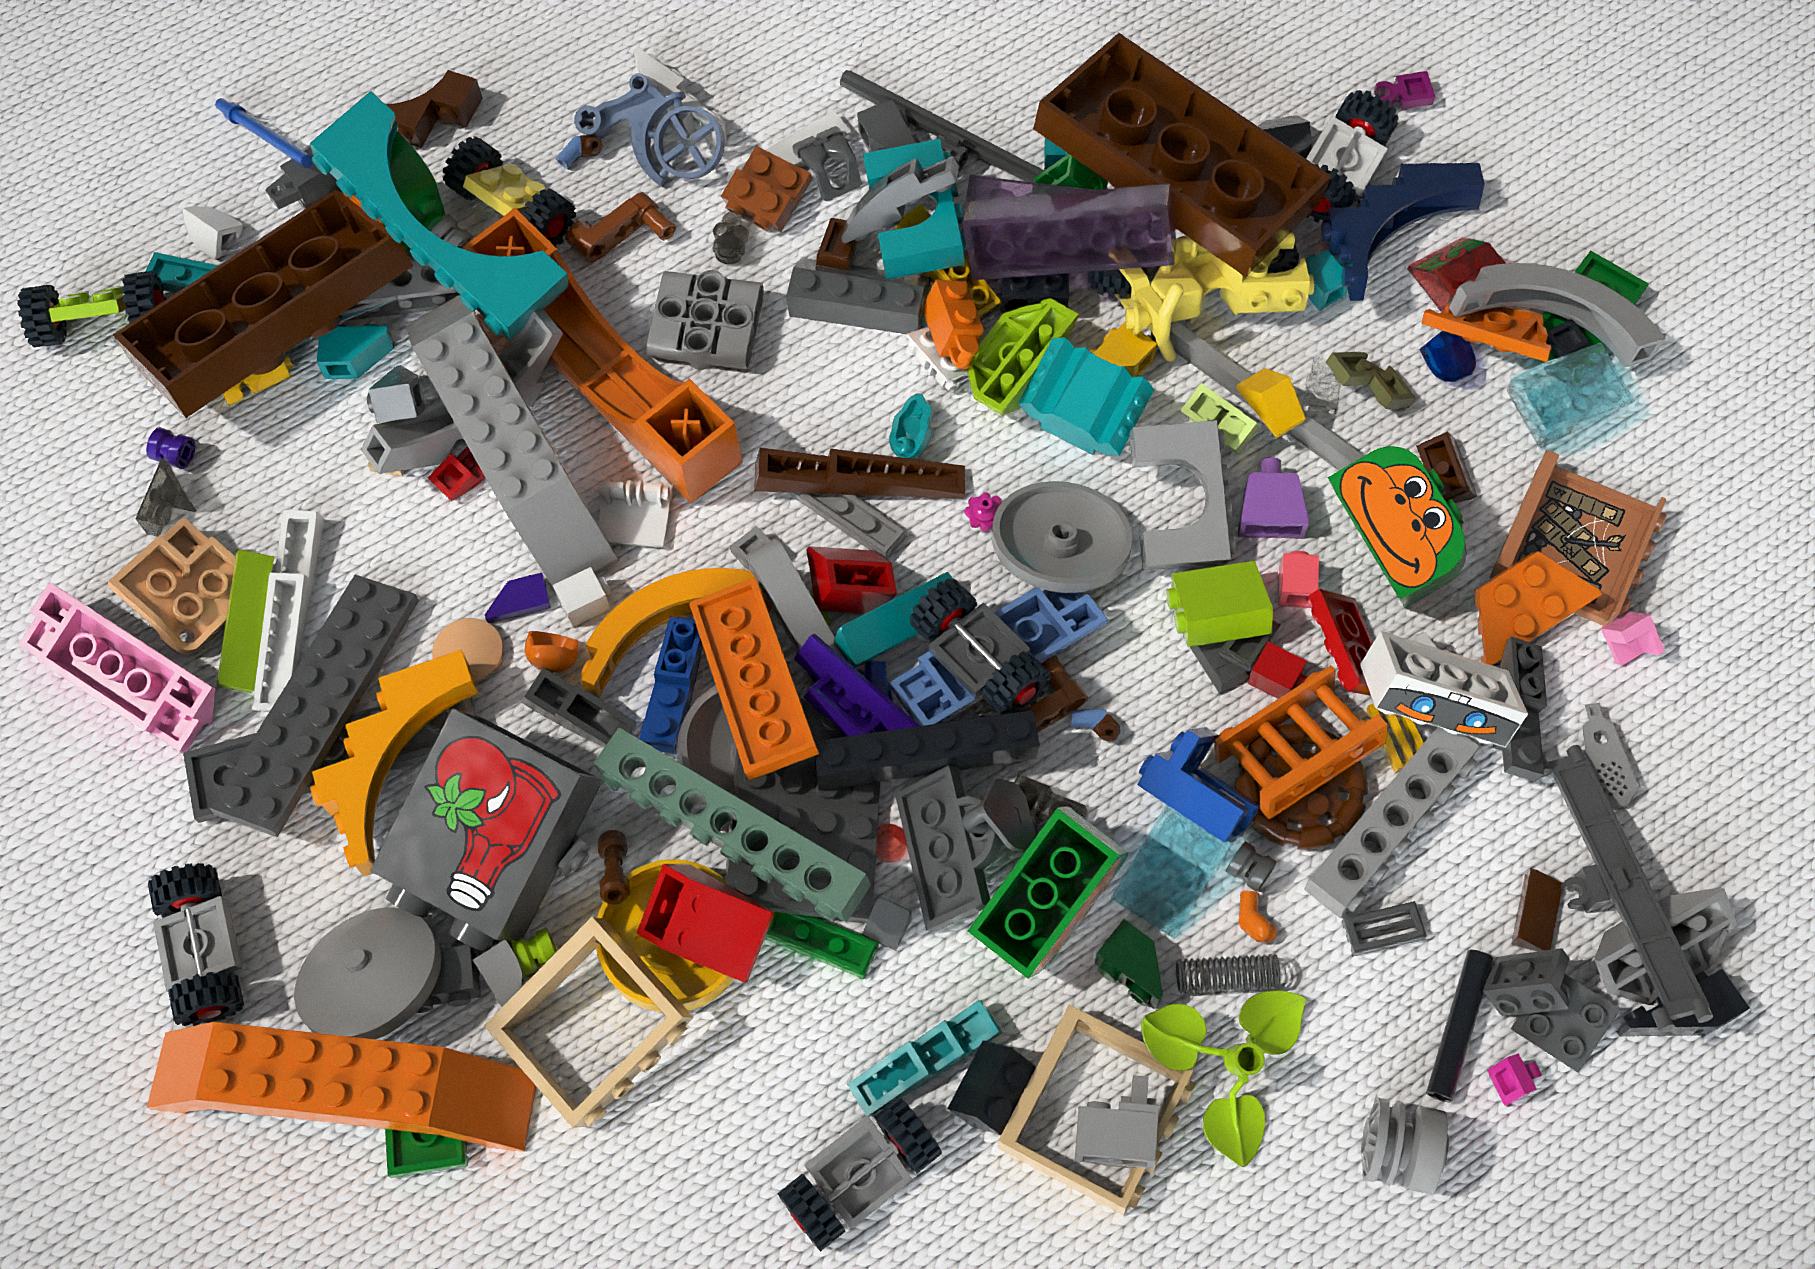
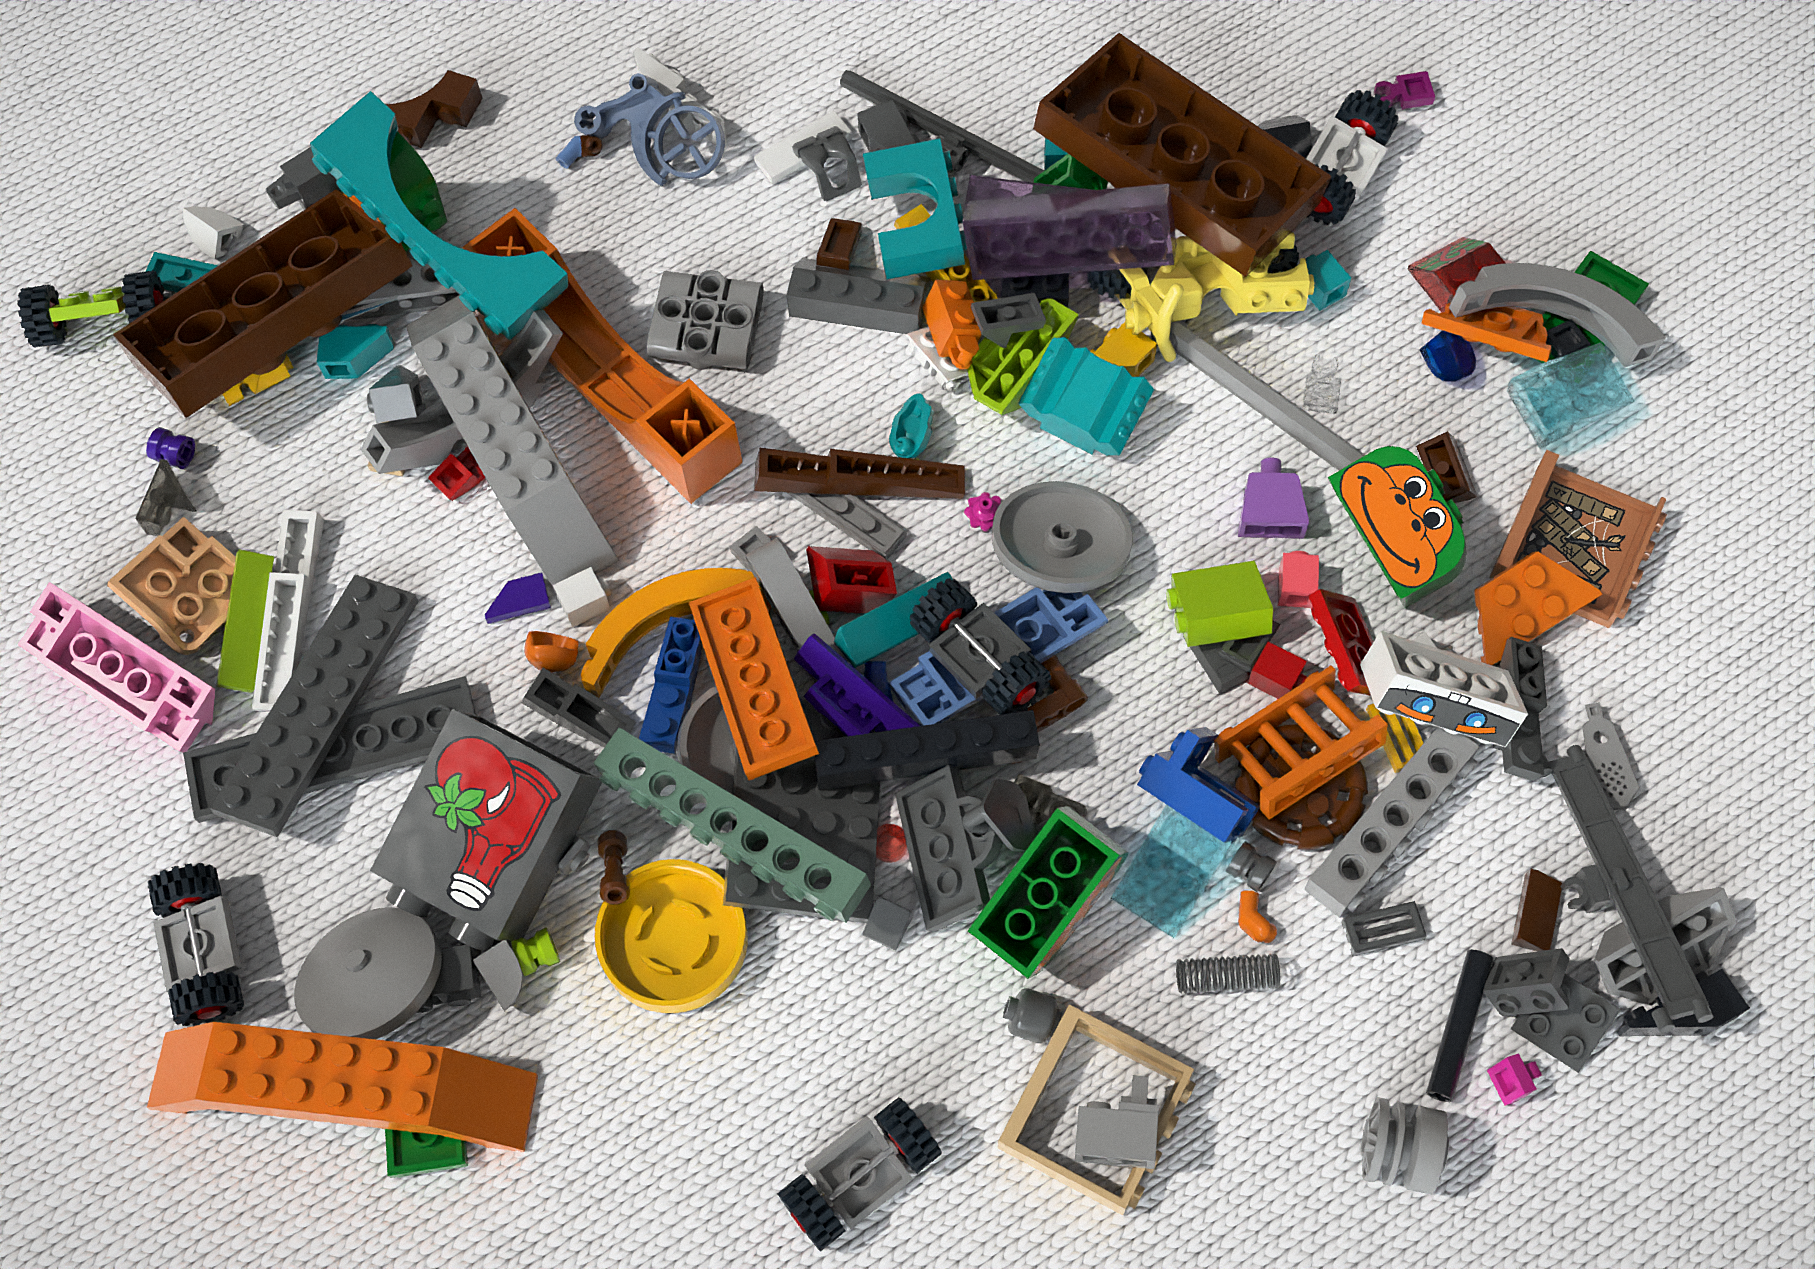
blue bar [215,98,313,168] -> none
light orange arch [310,649,479,877] -> none
light grey wheel [430,214,474,249] -> none
light nougat dish [432,618,503,682] -> none
plate [443,136,576,247] -> none
tan window [484,917,694,1128] -> none
dark orange beam [565,192,676,263] -> none
white hinge [598,478,673,548] -> none
red slope [636,864,775,983] -> none
clear smoke piece [712,212,749,264] -> none
dark orange plate [721,146,813,233] -> none
green tile [765,912,879,979] -> none
slope [841,156,959,244] -> none
teal slope [847,1000,1003,1117] -> none
black brick [947,1040,1036,1135] -> none
arm [1071,709,1121,742] -> none
dark green slope [1094,919,1163,1008] -> none
light grey arch [1129,420,1236,571] -> none
lime plant [1141,991,1306,1167] -> none
yellowish green brick [1180,383,1260,455] -> none
yellow slope [1236,368,1306,438] -> none
dark blue arch [1321,163,1485,301] -> none
olive plate [1326,352,1416,409] -> none
bright pink panel [1601,611,1665,665] -> none
none -> dark grey slope [971,293,1046,348]
none -> dark grey head [1003,988,1062,1044]

